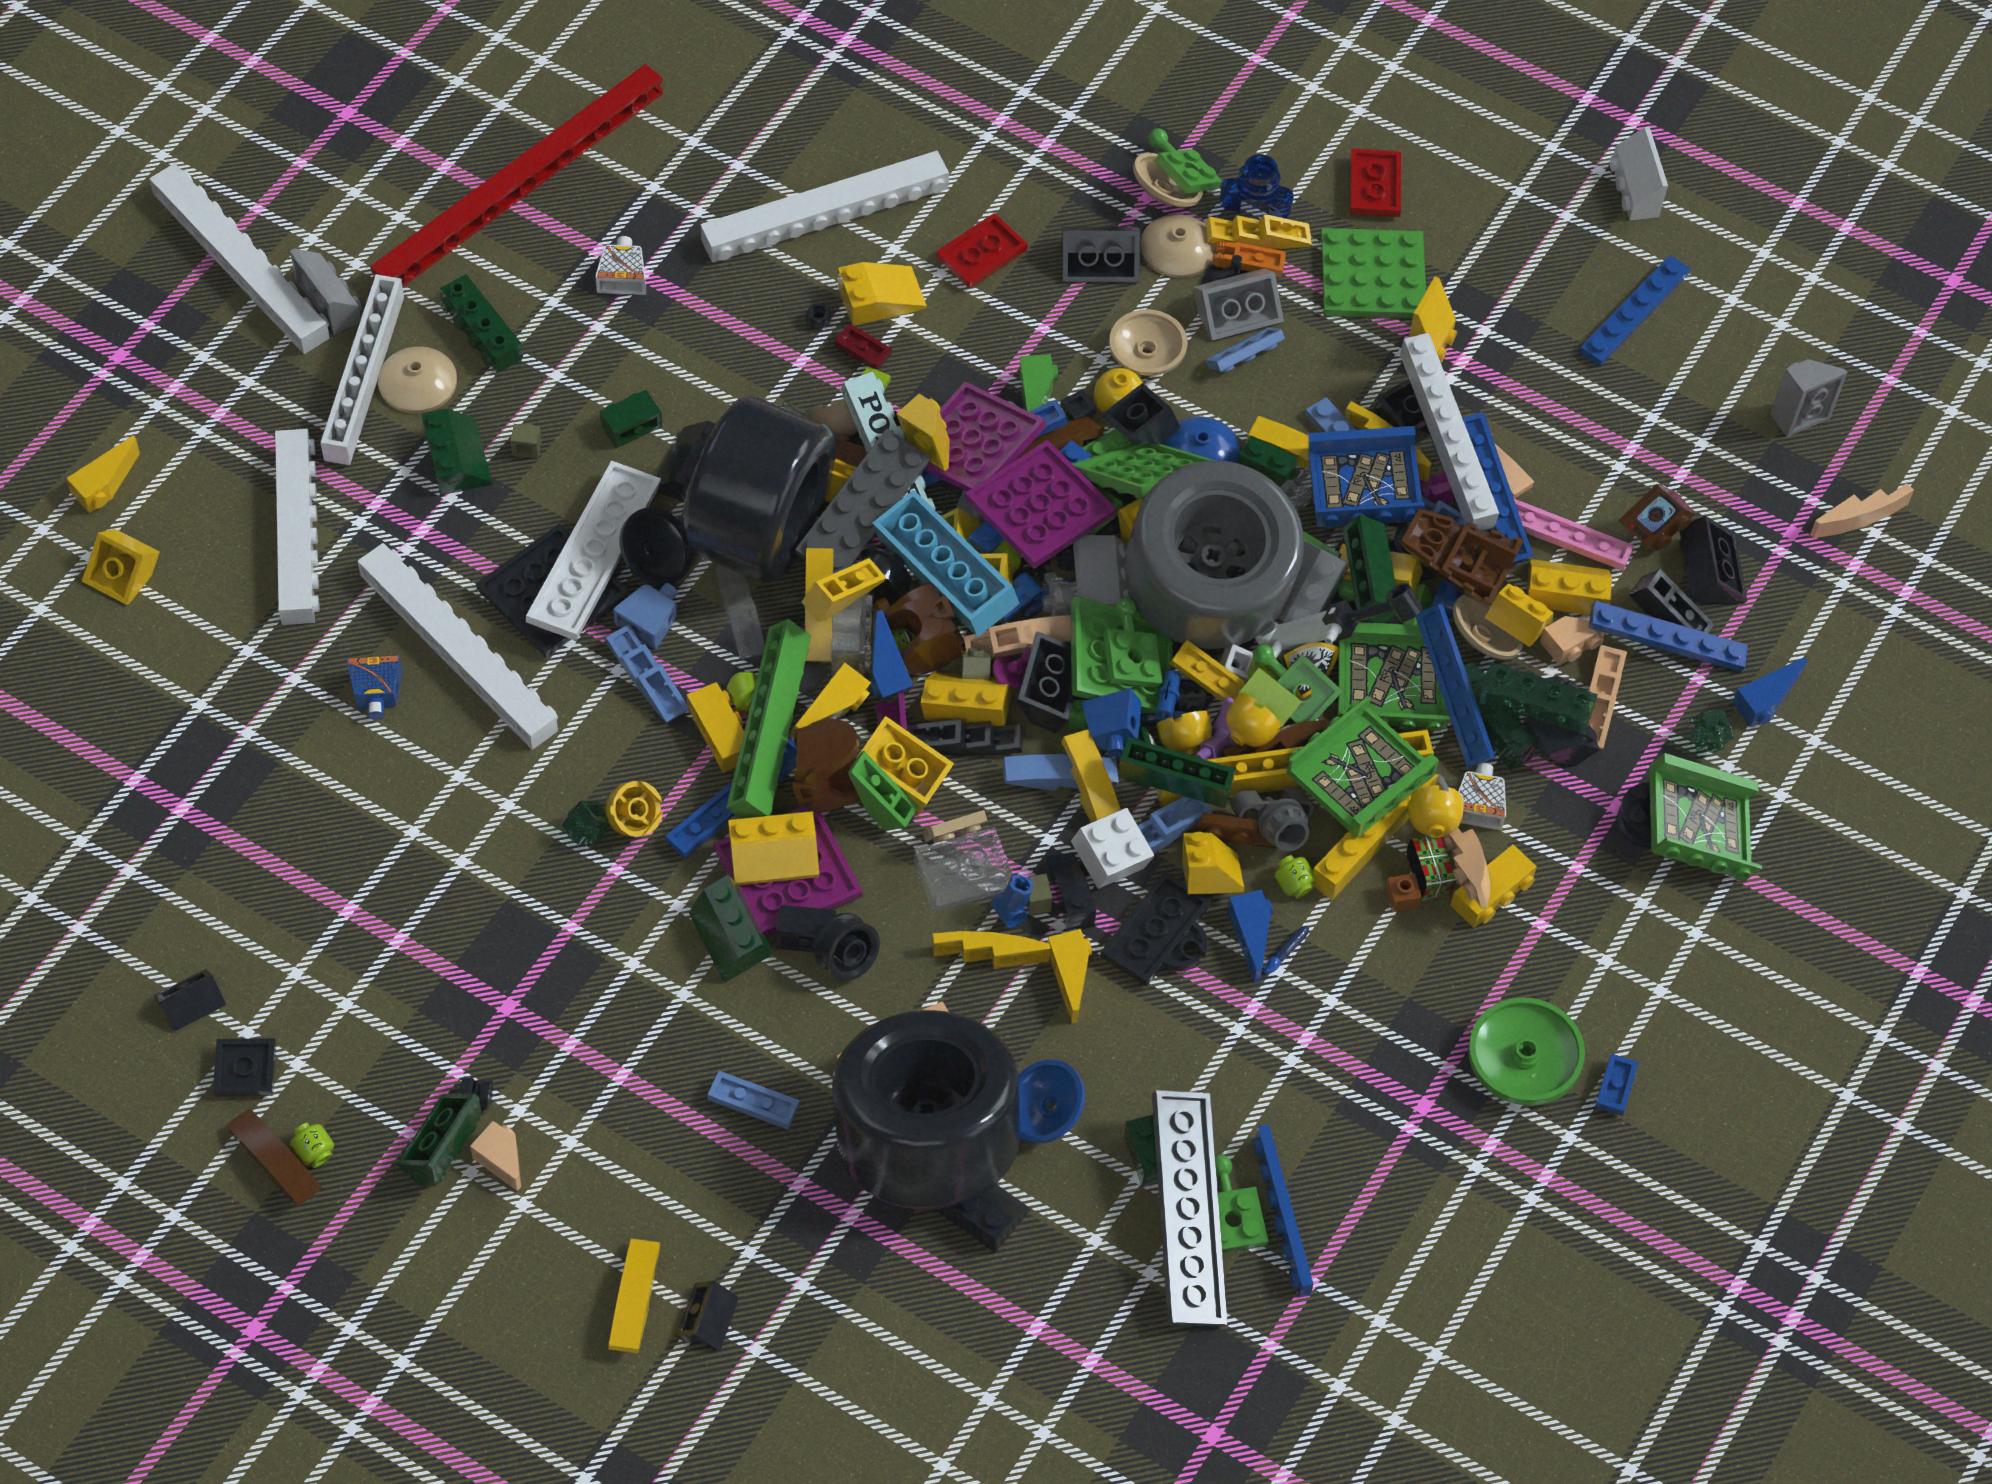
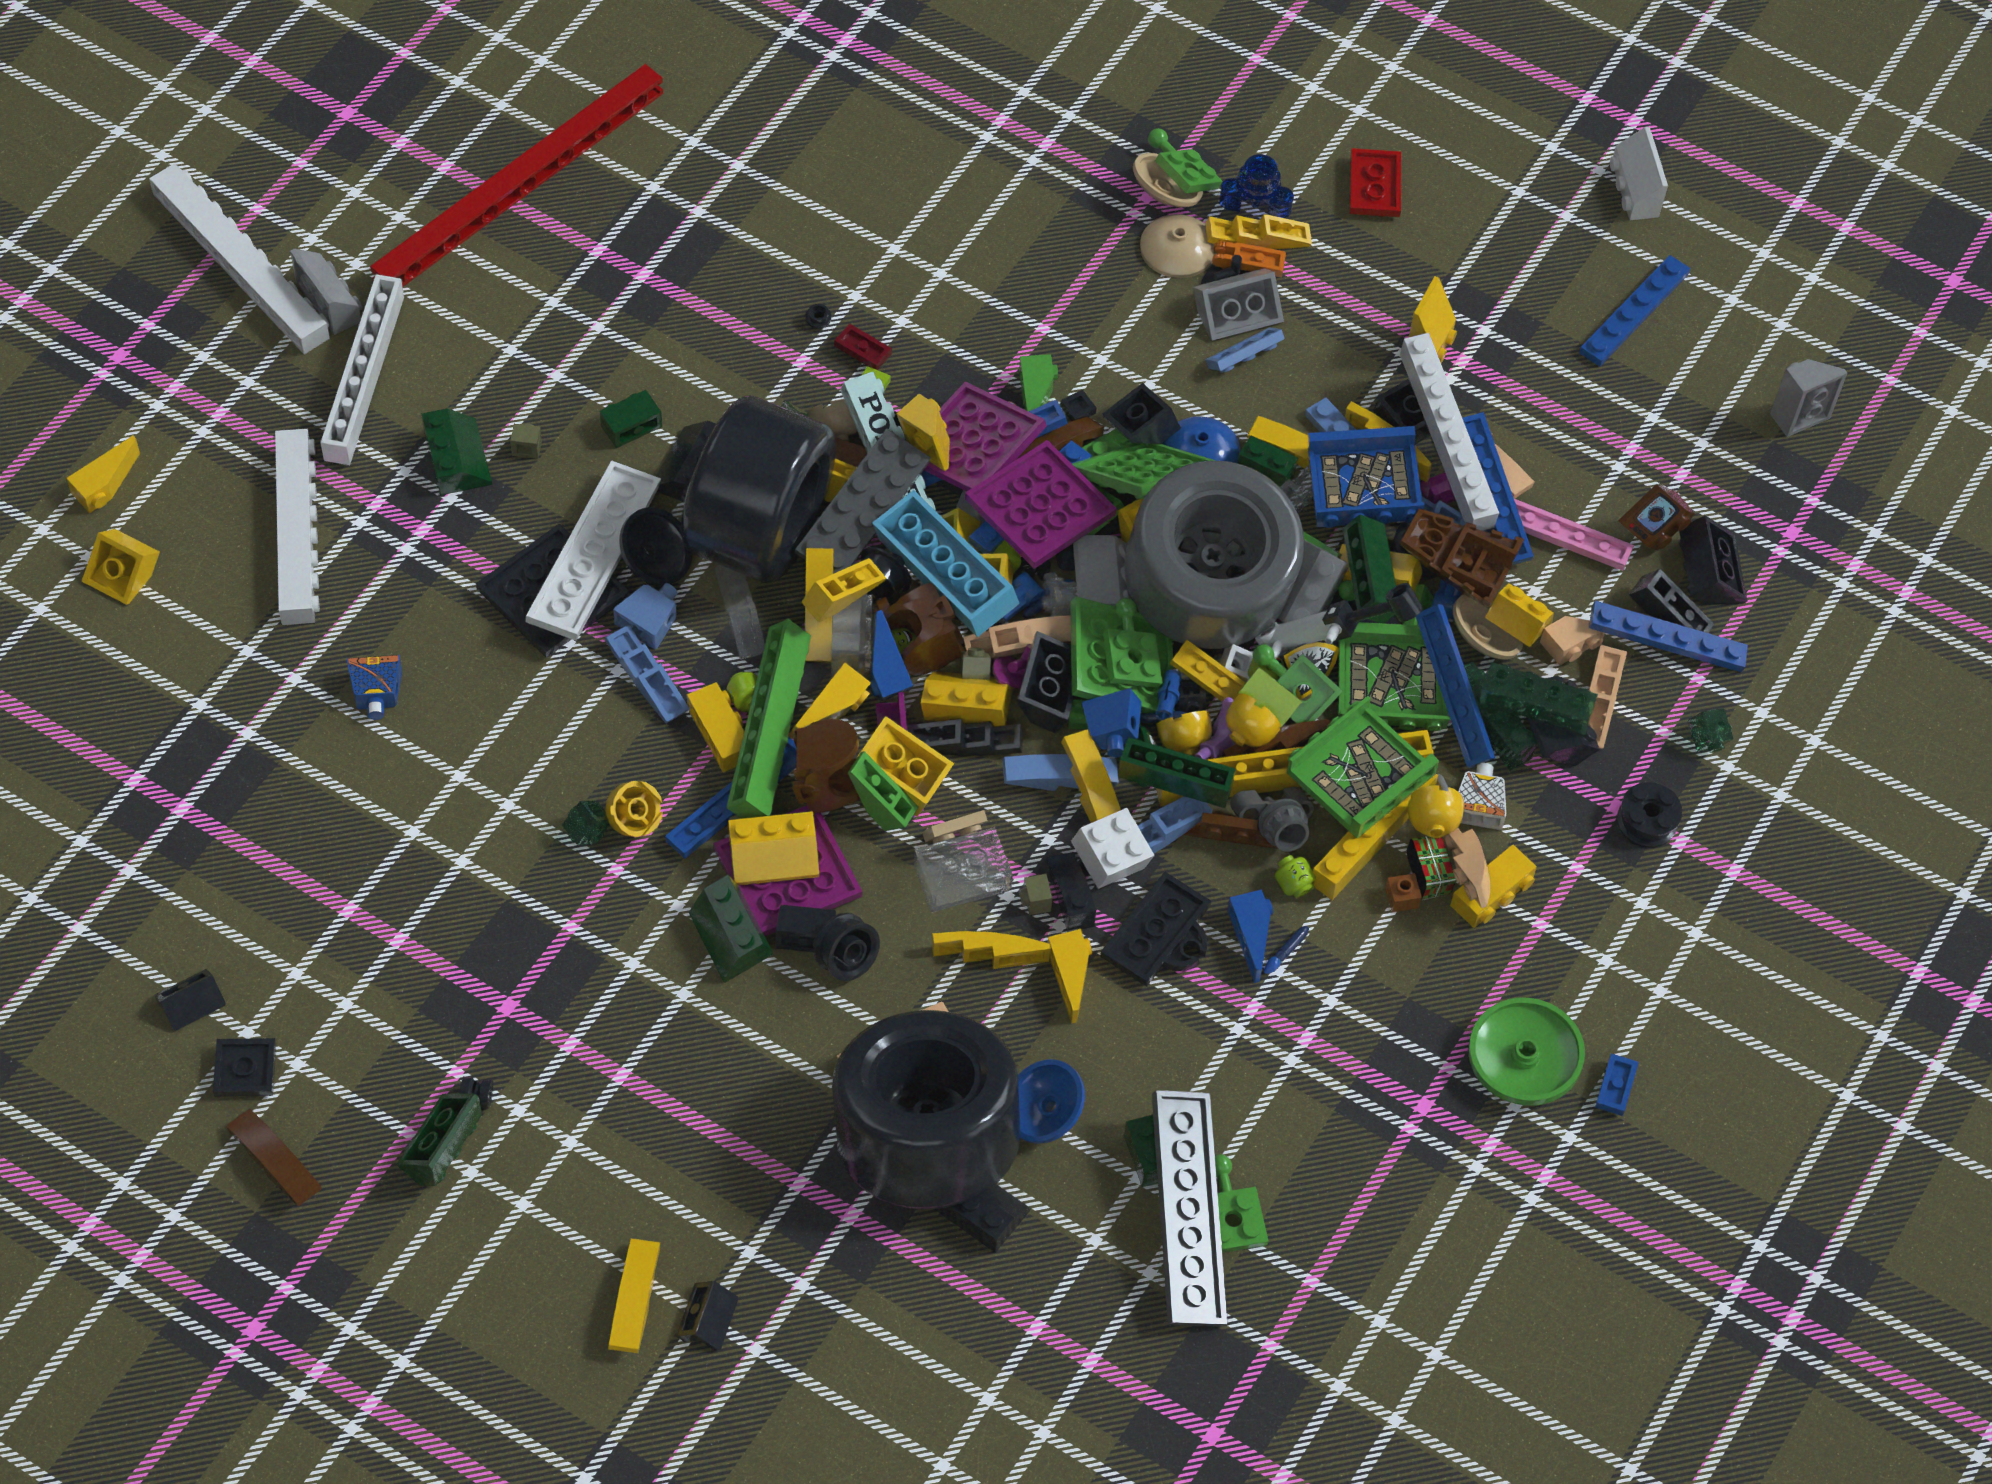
lime head [290,1122,334,1168] -> none
white brick [358,543,558,750] -> none
tan dish [378,347,457,414] -> none
dark green brick [439,274,524,373] -> none
light nougat slope [470,1121,521,1191] -> none
white torso [596,236,646,295] -> none
white brick [701,151,949,263] -> none
medium blue plate [707,1071,799,1130] -> none
yellow slope [838,262,927,326] -> none
red plate [936,212,1028,289] -> none
blue piece [991,874,1034,928] -> none
black slope [1061,226,1140,282] -> none
yellow cylinder [1093,368,1143,413] -> none
tan dish [1109,309,1187,376] -> none
yellow slope [1182,832,1244,894] -> none
blue plate [1252,1124,1314,1298] -> none
bright green plate [1321,228,1426,319] -> none
yellow slope [1526,559,1612,615] -> none
bright green panel [1649,753,1762,880] -> none
blue slope [1732,657,1808,728] -> none
light nougat slope [1810,483,1914,538] -> none

